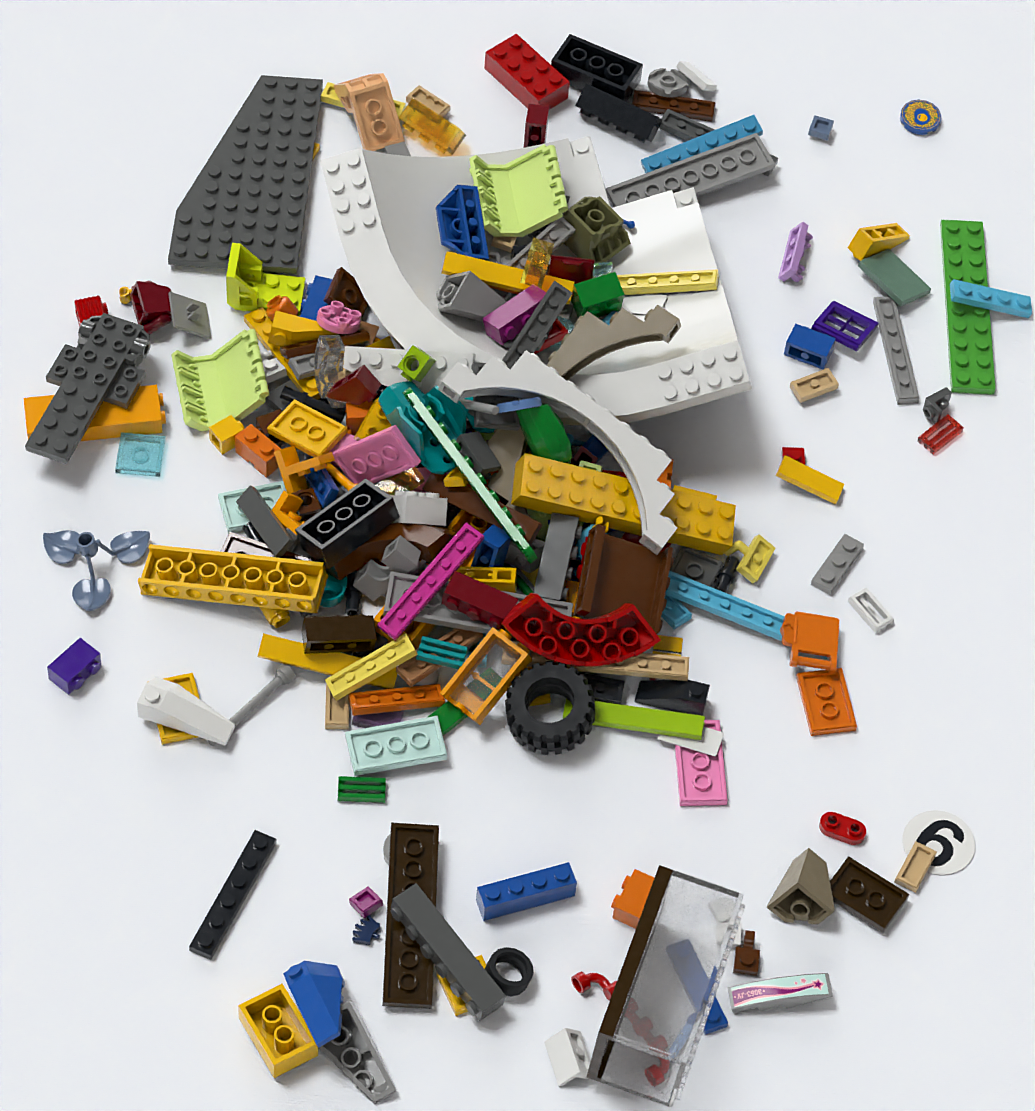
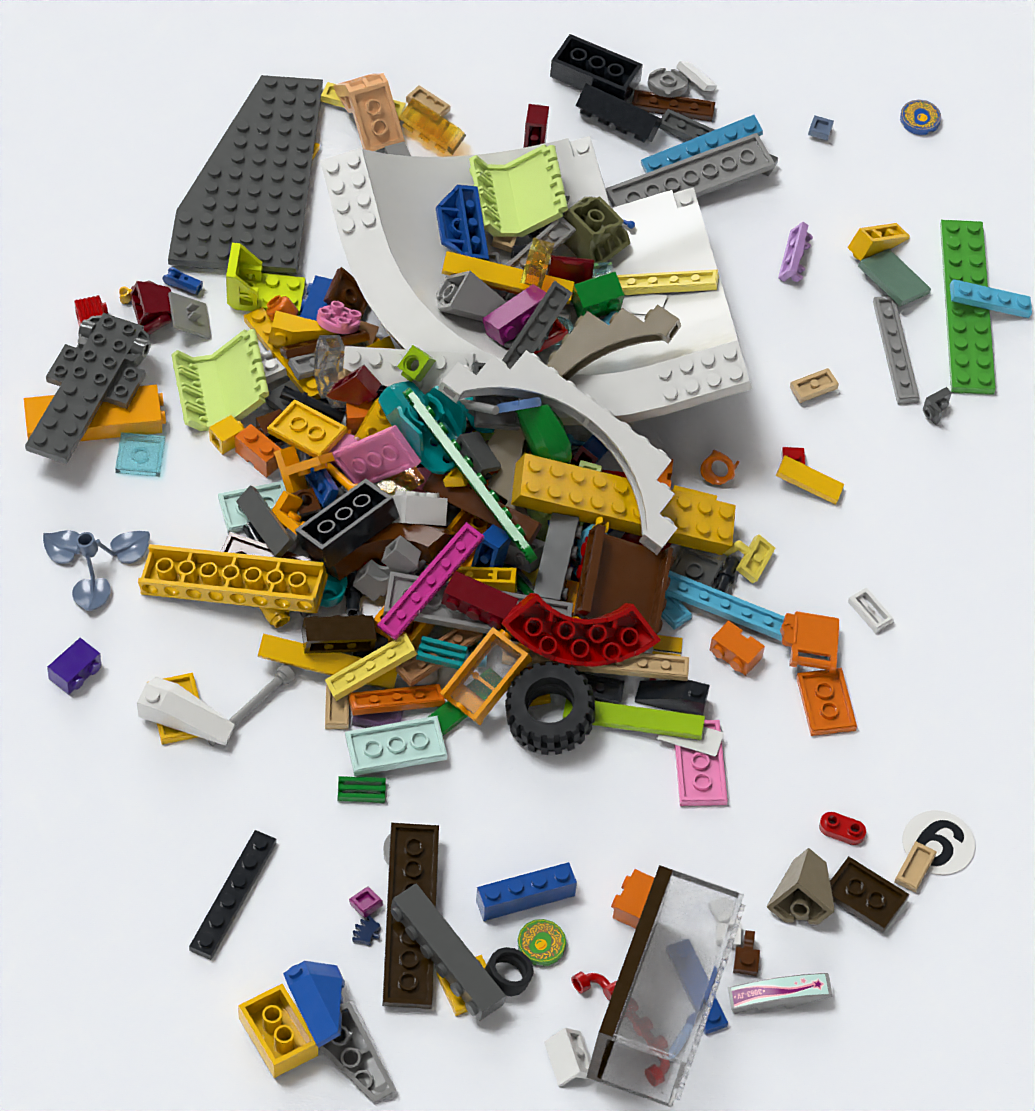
red brick [484,33,570,110] -> none
blue brick [784,323,836,370] -> none
light grey plate [810,534,864,595] -> none
dark purple piece [811,301,879,352] -> none
clear red tile [917,414,964,455] -> none
none -> blue bar [162,267,203,296]
none -> tile [517,919,566,966]
none -> orange piece [700,449,740,485]
none -> orange brick [709,620,765,676]

